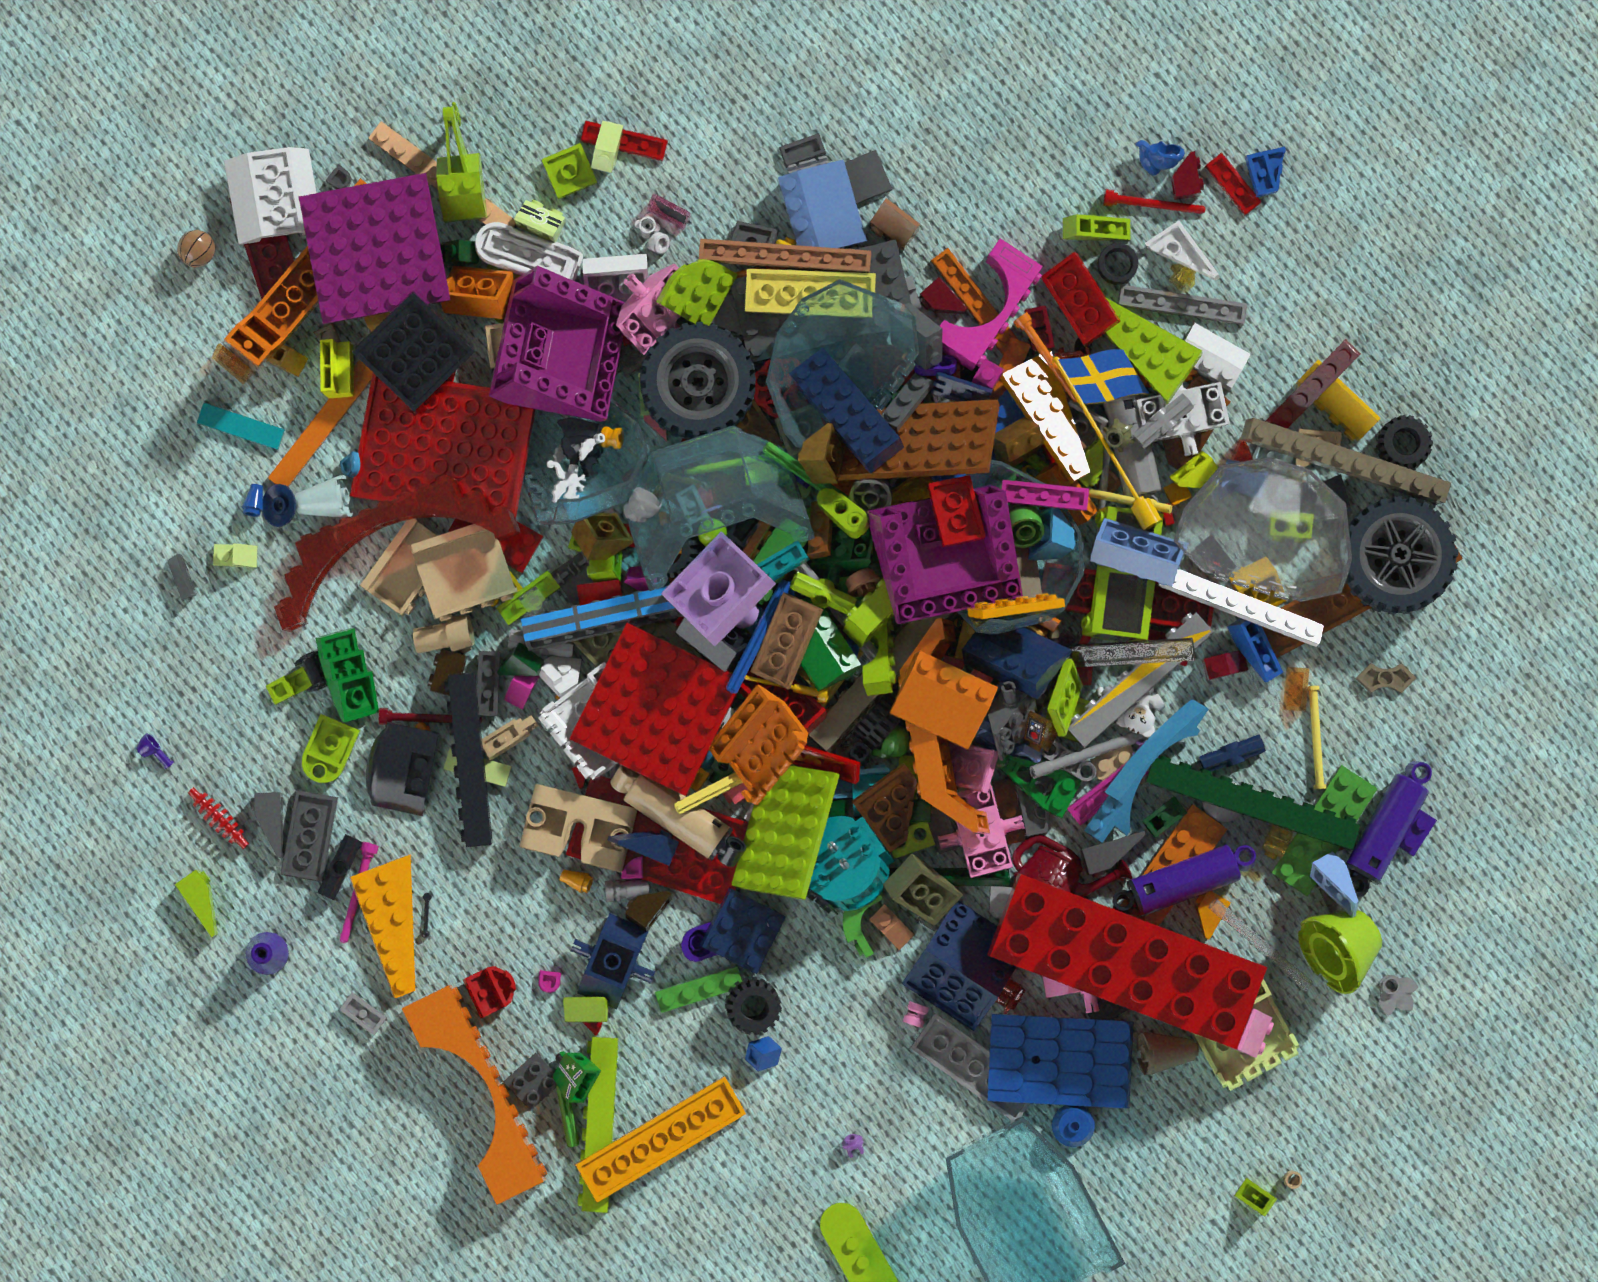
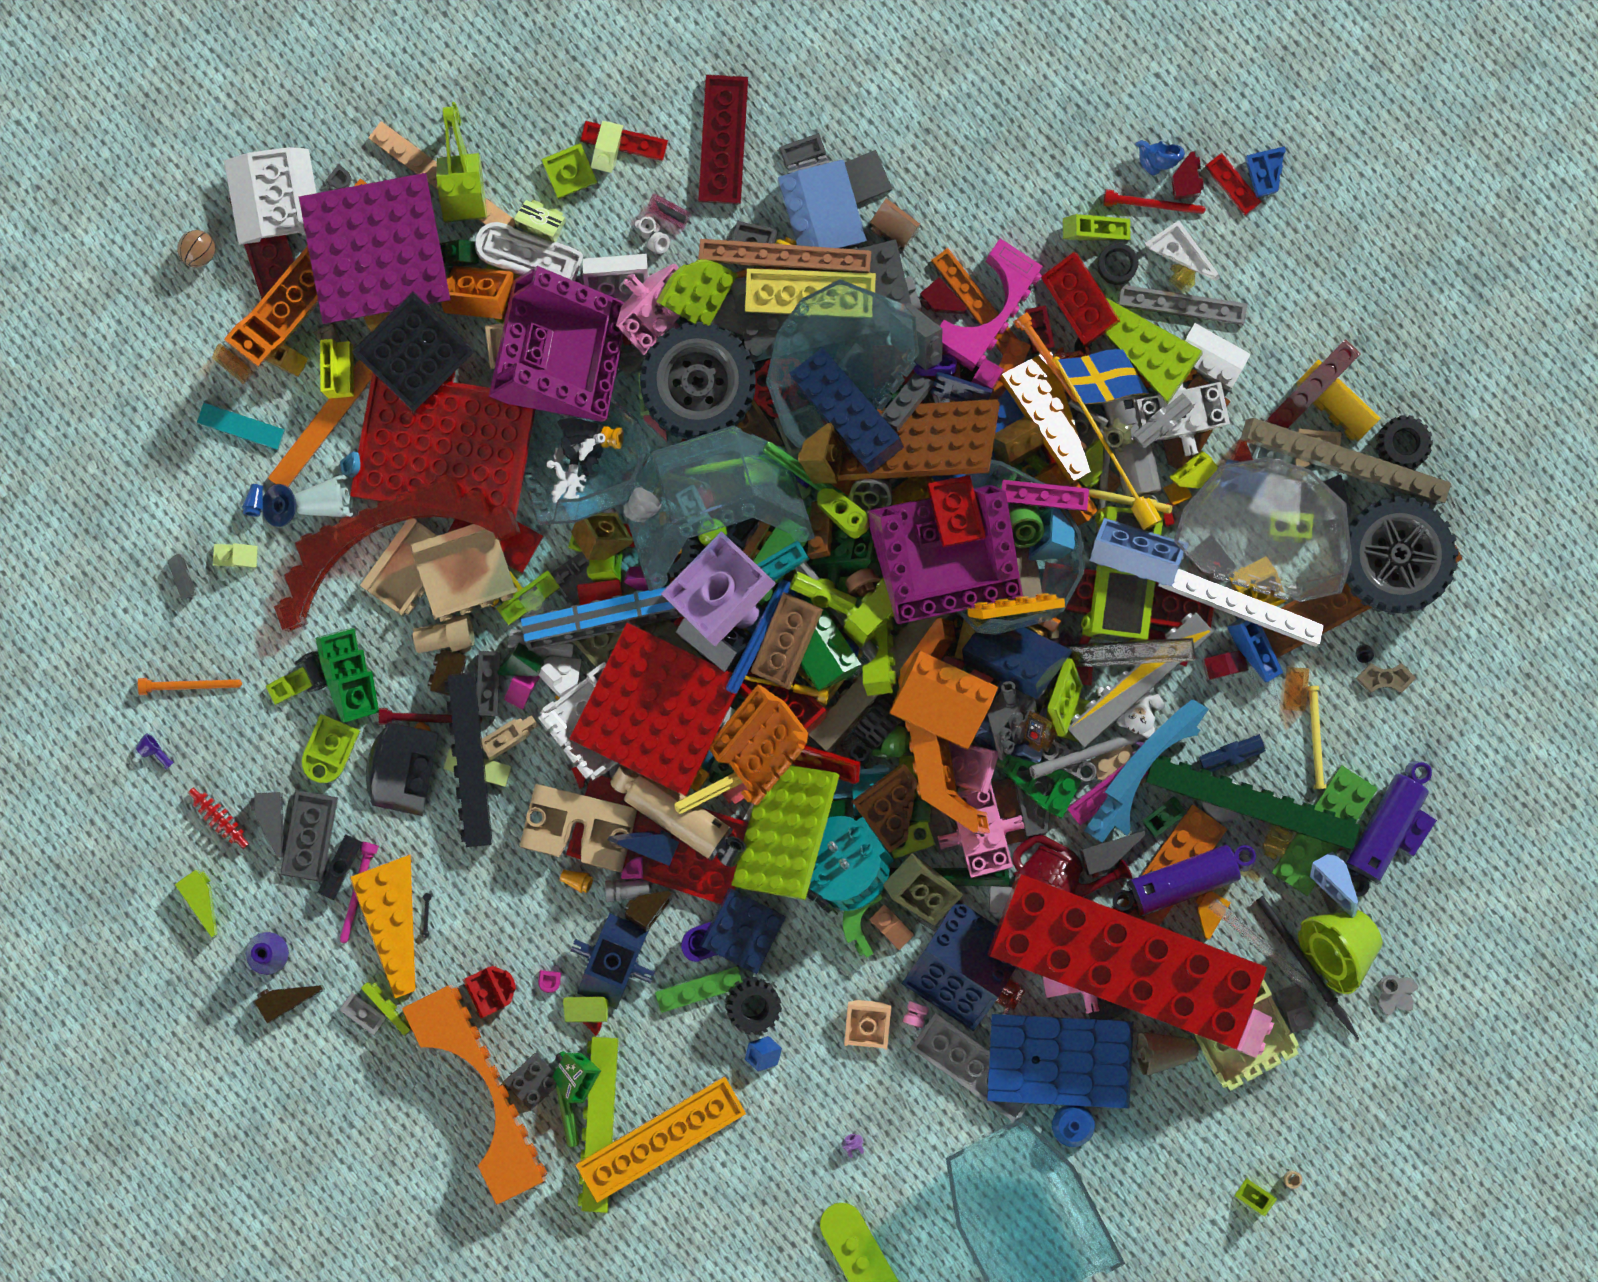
none -> orange piece [138,678,242,695]
none -> dark brown slope [254,985,325,1023]
none -> lime plate [361,982,412,1036]
none -> dark red plate [698,74,748,204]
none -> light nougat slope [844,1000,891,1050]
none -> black piece [1256,896,1359,1040]
none -> flat silver slope [1278,985,1314,1033]
none -> black hinge [1356,644,1374,663]

